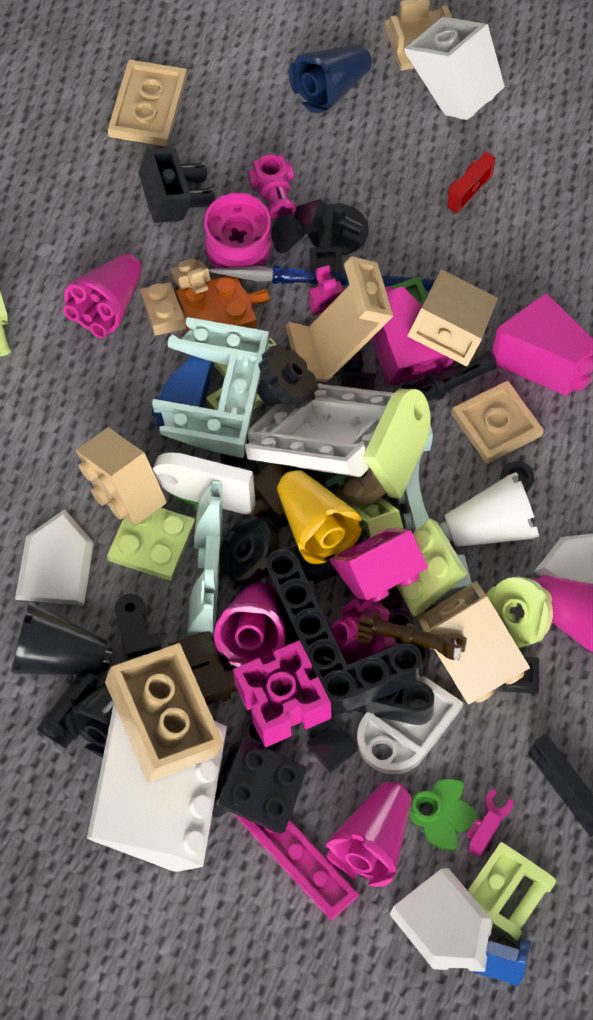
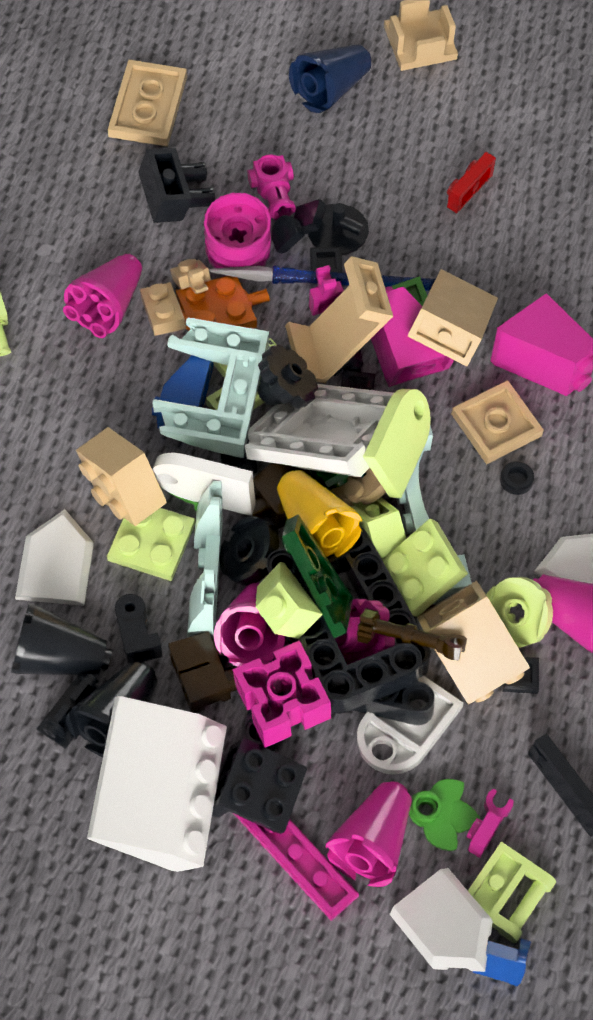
tan brick [105,643,224,783] -> none
black tile [307,722,358,773] -> none
dark pink slope [329,528,428,603] -> none
black pin [401,350,497,402] -> none
white slope [404,17,505,120] -> none
white cone [440,472,539,547] -> none
none -> yellowish green slope [256,562,322,639]
none -> dark green wing [282,514,353,639]

